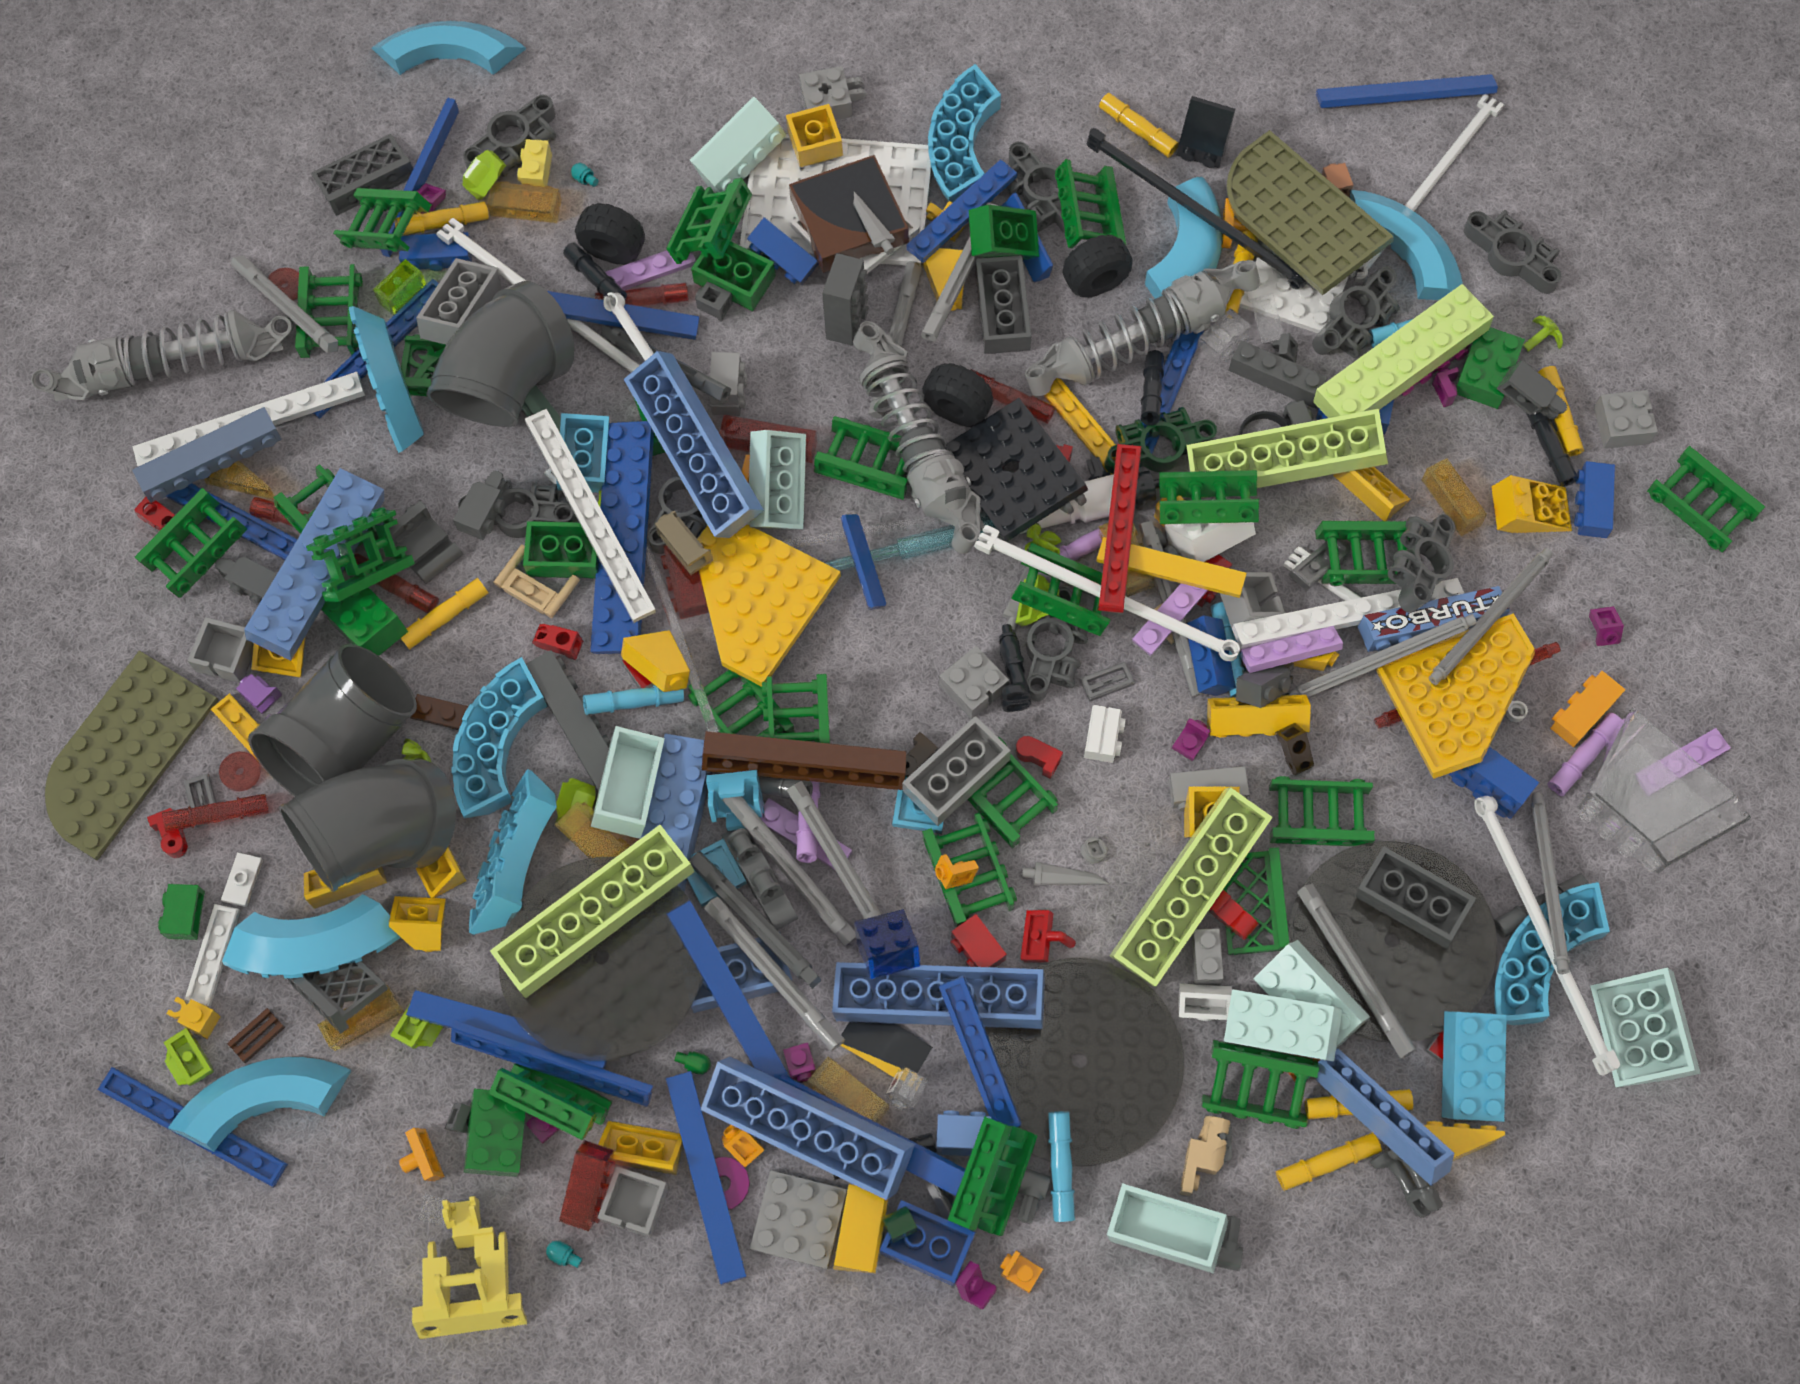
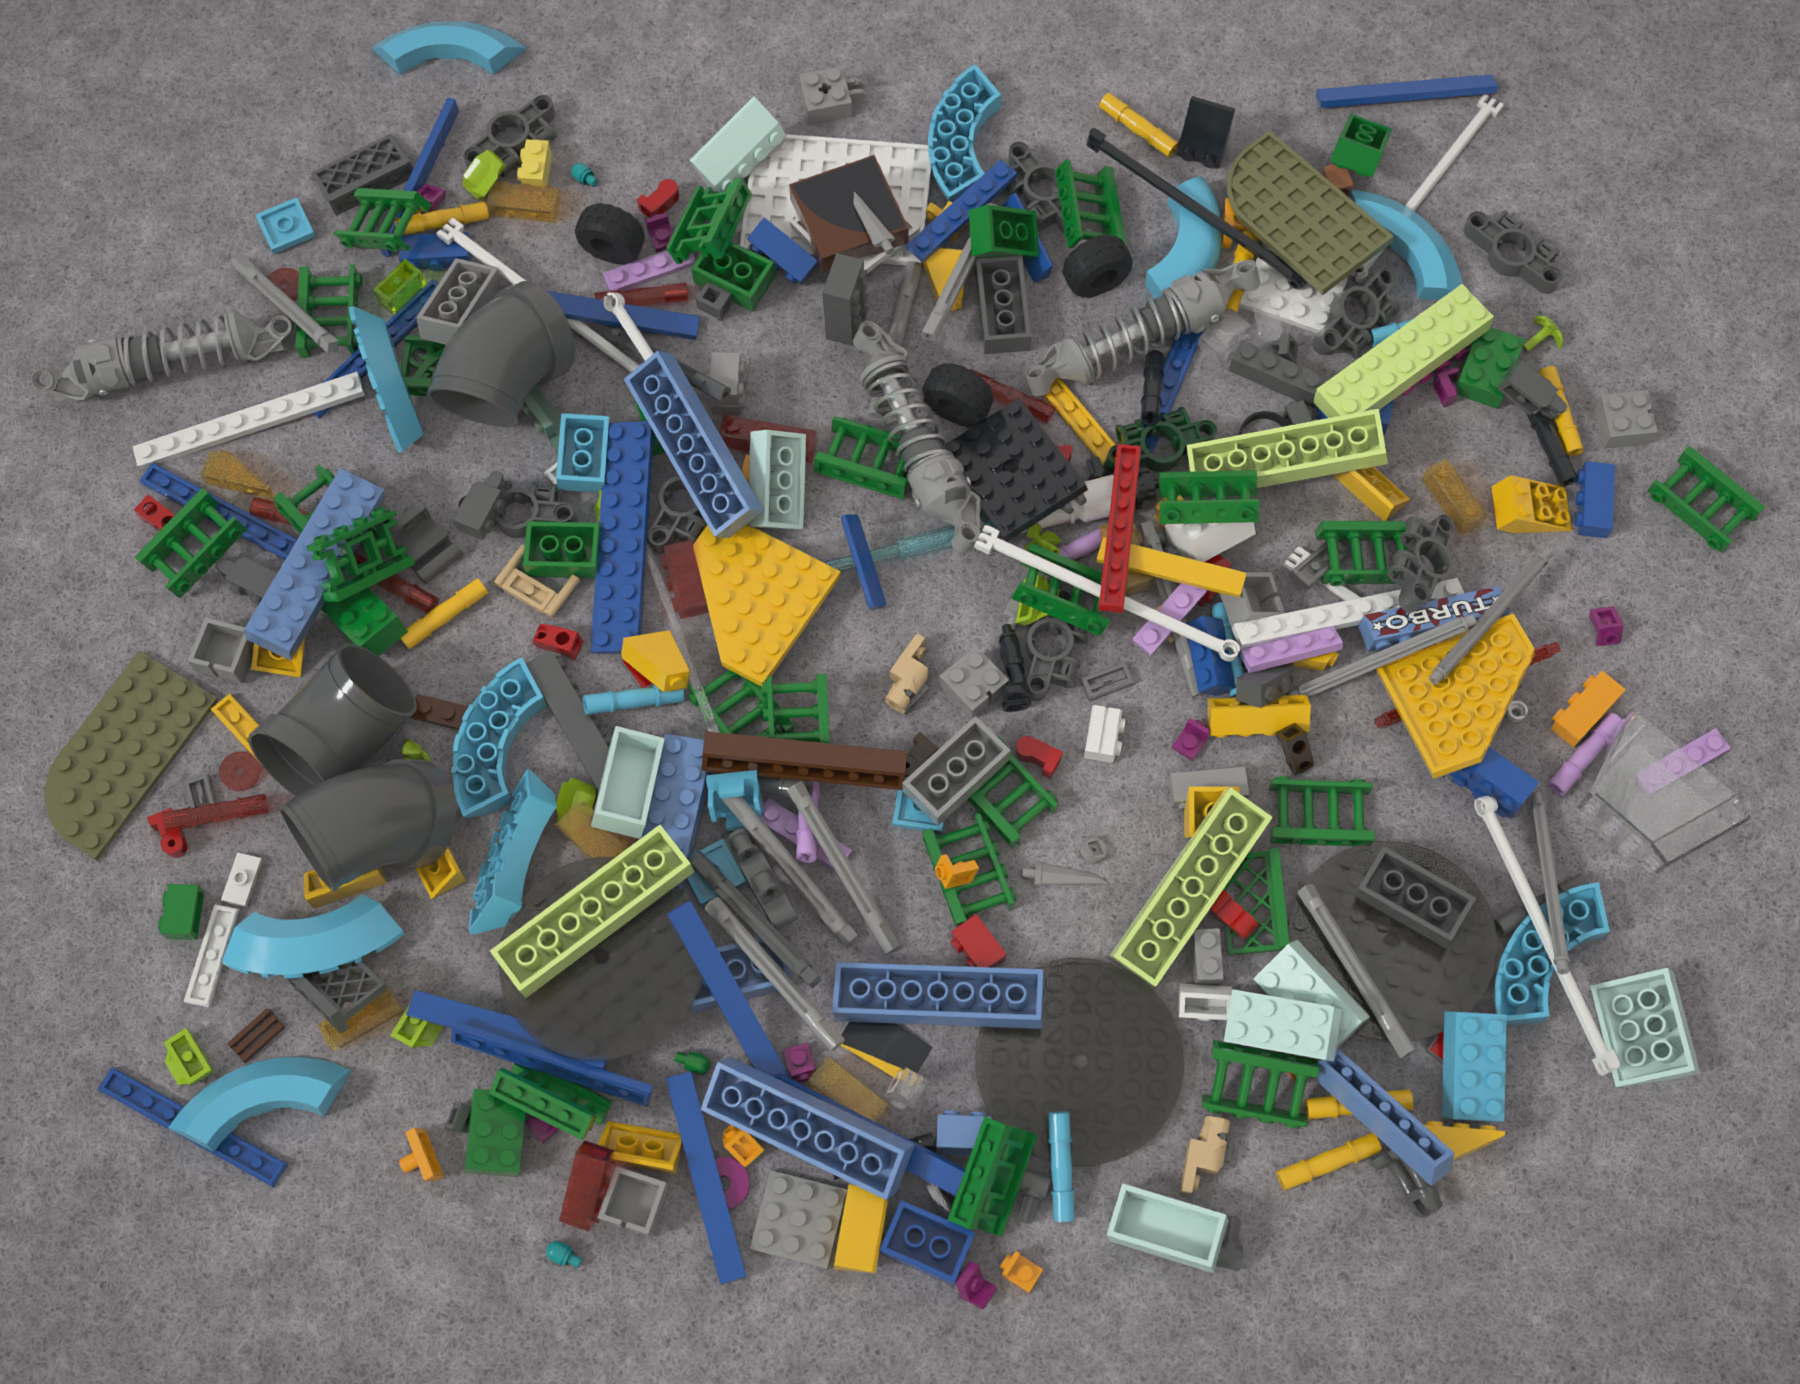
sand blue brick [132,407,282,503] -> none
yellow brick [166,997,221,1039] -> none
medium lavender window [236,674,282,714] -> none
yellow slope [389,896,446,952] -> none
light yellow container [412,1196,527,1339] -> none
white plate [525,409,656,623] -> none
black piece [563,243,627,300] -> none
dark tan window [655,510,713,575] -> none
yellow brick [786,104,843,167] -> none
clear blue brick [854,909,920,979] -> none
dark green brick [881,1206,917,1243] -> none
blue plate [939,976,1022,1127] -> none
red plate [1020,910,1076,962] -> none
none -> medium azure plate [255,197,316,254]
none -> red leg [637,179,679,218]
none -> magenta bracket [645,213,673,253]
none -> tan plate [885,633,928,714]
none -> green brick [1330,113,1392,177]

